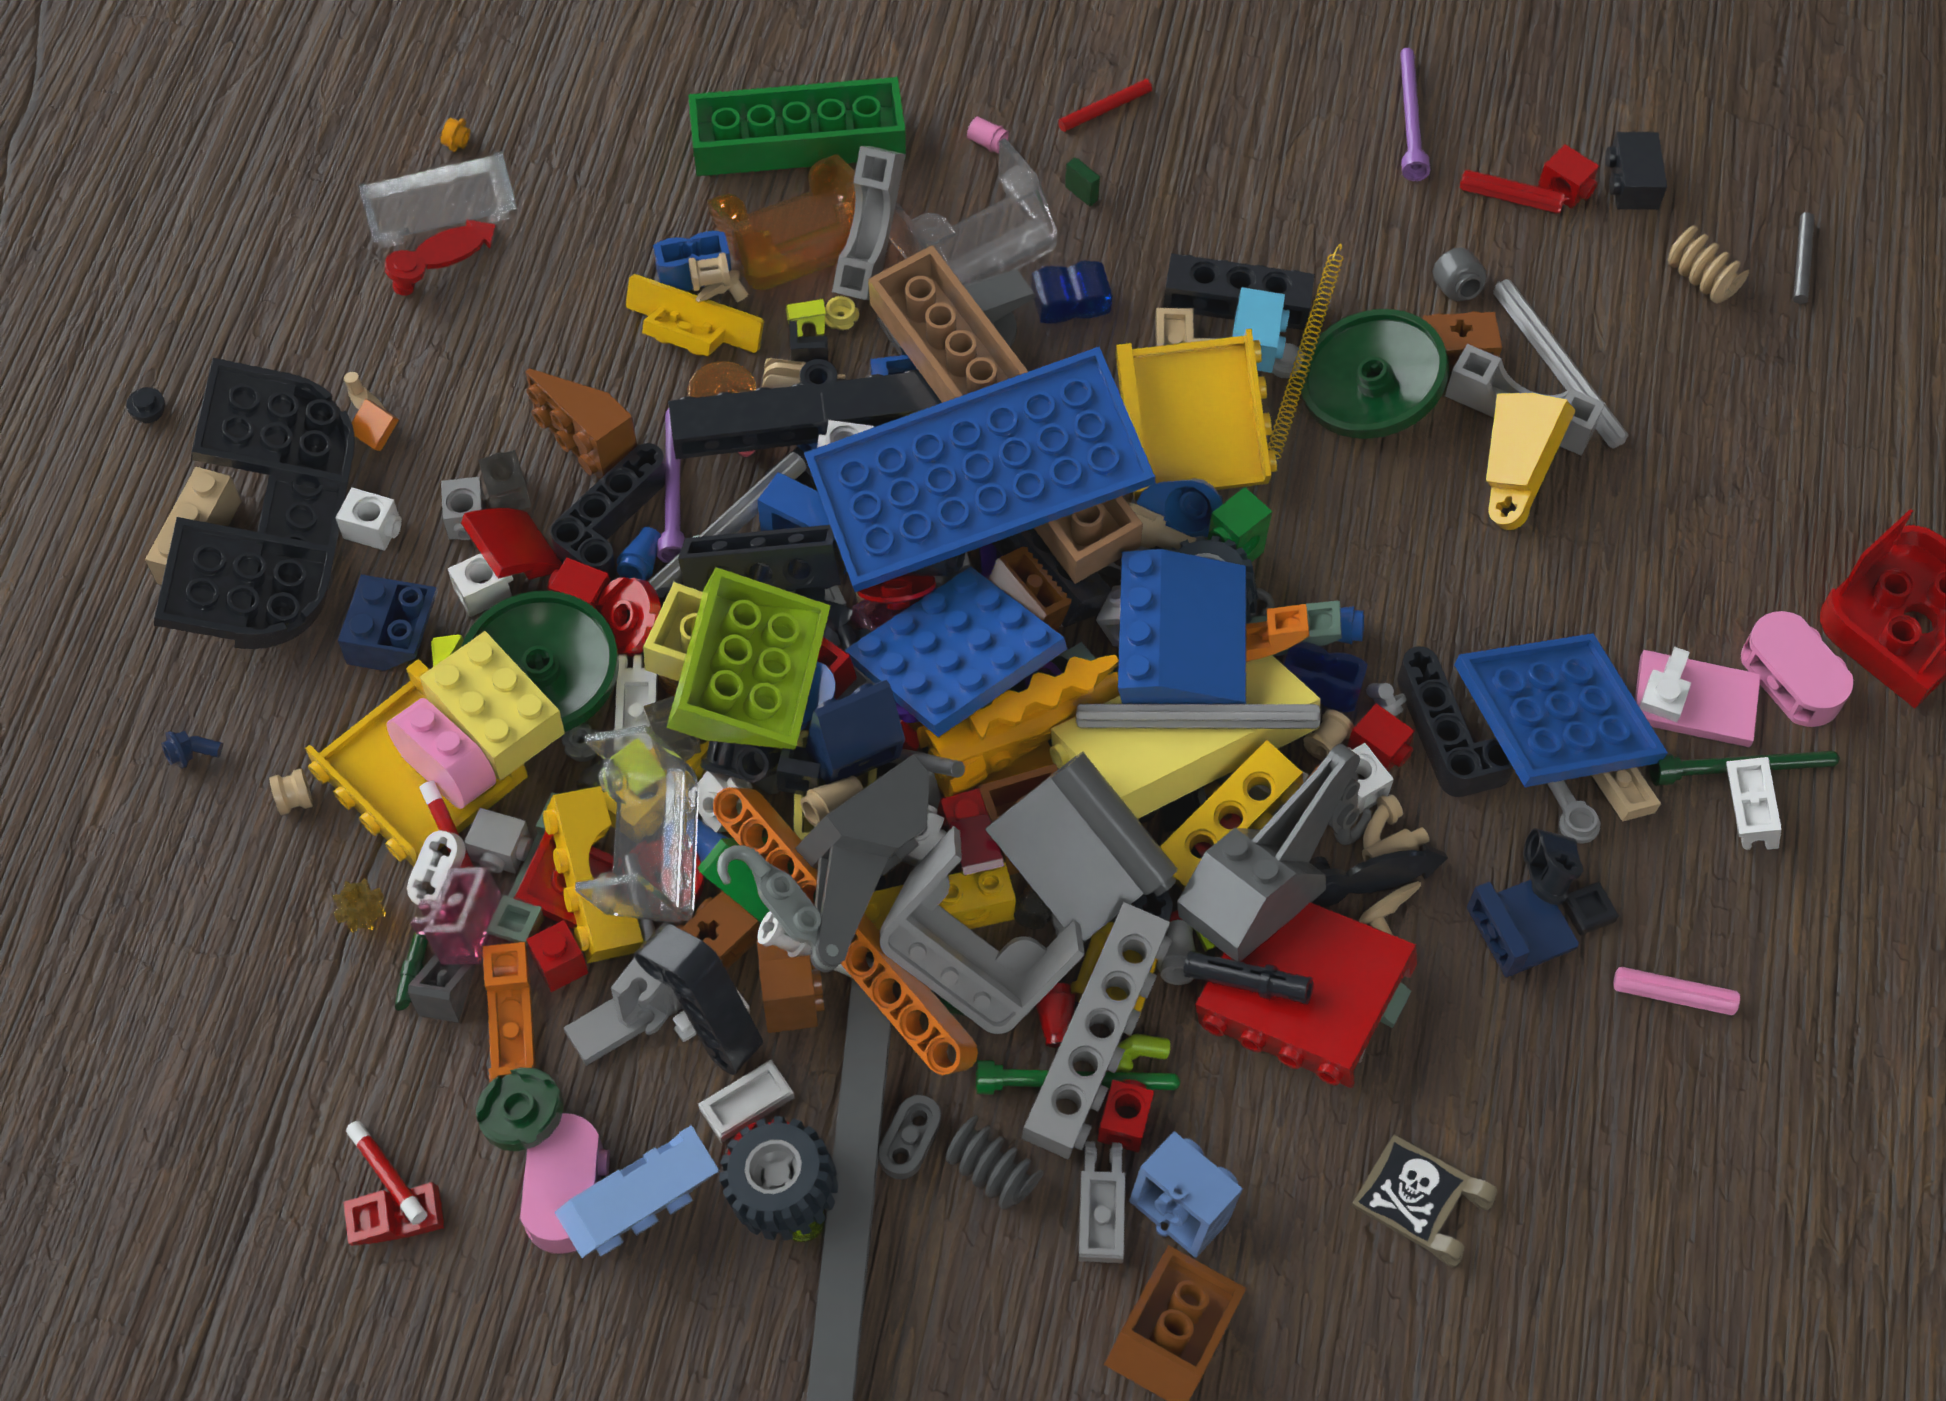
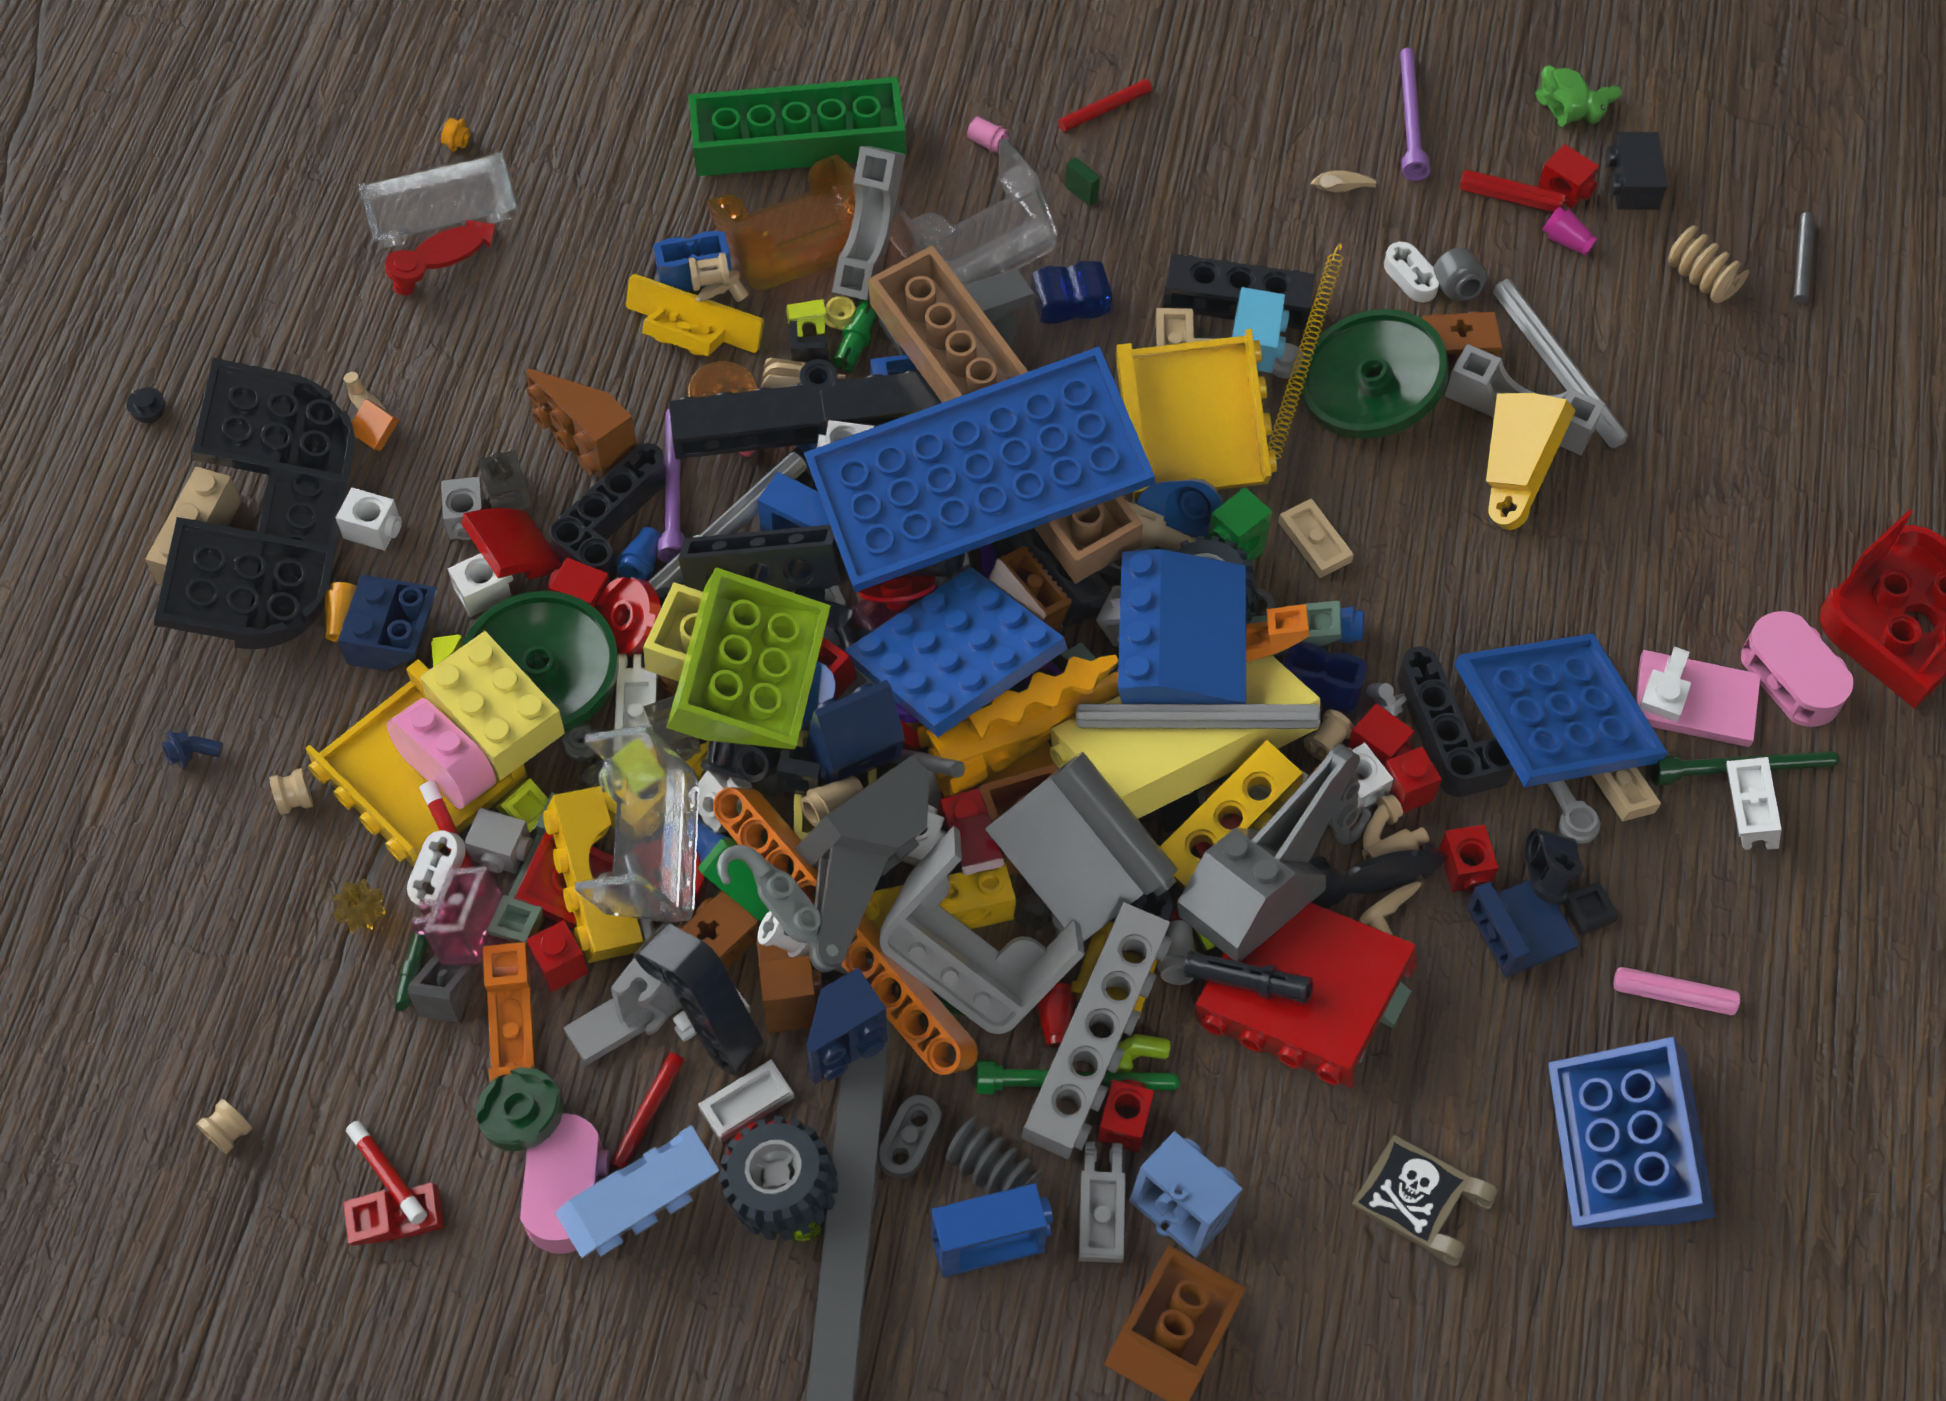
none -> tan wheel [196,1099,253,1154]
none -> light orange cone [325,582,357,642]
none -> neon yellow slope [495,778,548,833]
none -> red bar [609,1052,685,1170]
none -> dark blue slope [806,968,888,1084]
none -> green pin [832,299,878,372]
none -> blue window [931,1183,1053,1278]
none -> tan plate [1278,498,1354,578]
none -> tan bar [1310,171,1376,192]
none -> white beam [1384,242,1439,302]
none -> red brick [1385,746,1442,813]
none -> red brick [1439,824,1499,893]
none -> bright green animal [1536,65,1622,127]
none -> dark pink cone [1542,207,1598,256]
none -> blue slope [1548,1037,1716,1229]

